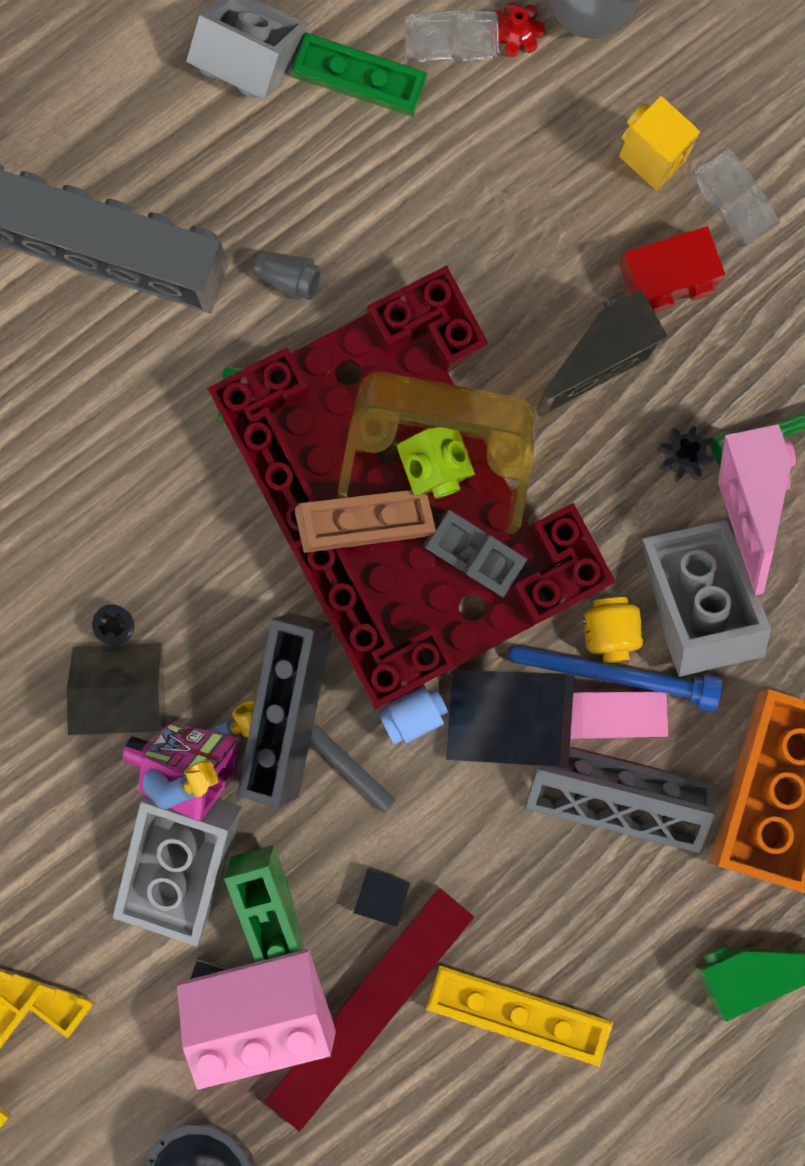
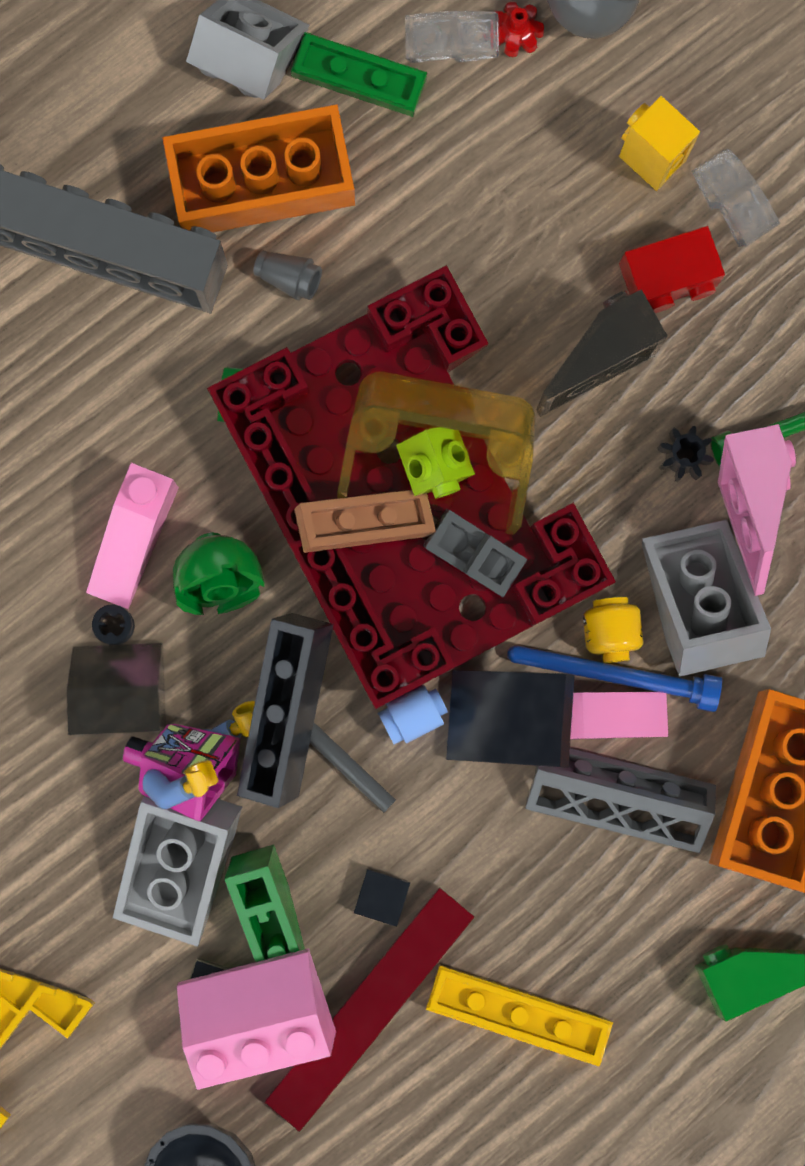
none -> bright pink slope [86,463,179,610]
none -> orange brick [162,104,355,232]
none -> green cylinder [173,532,265,615]

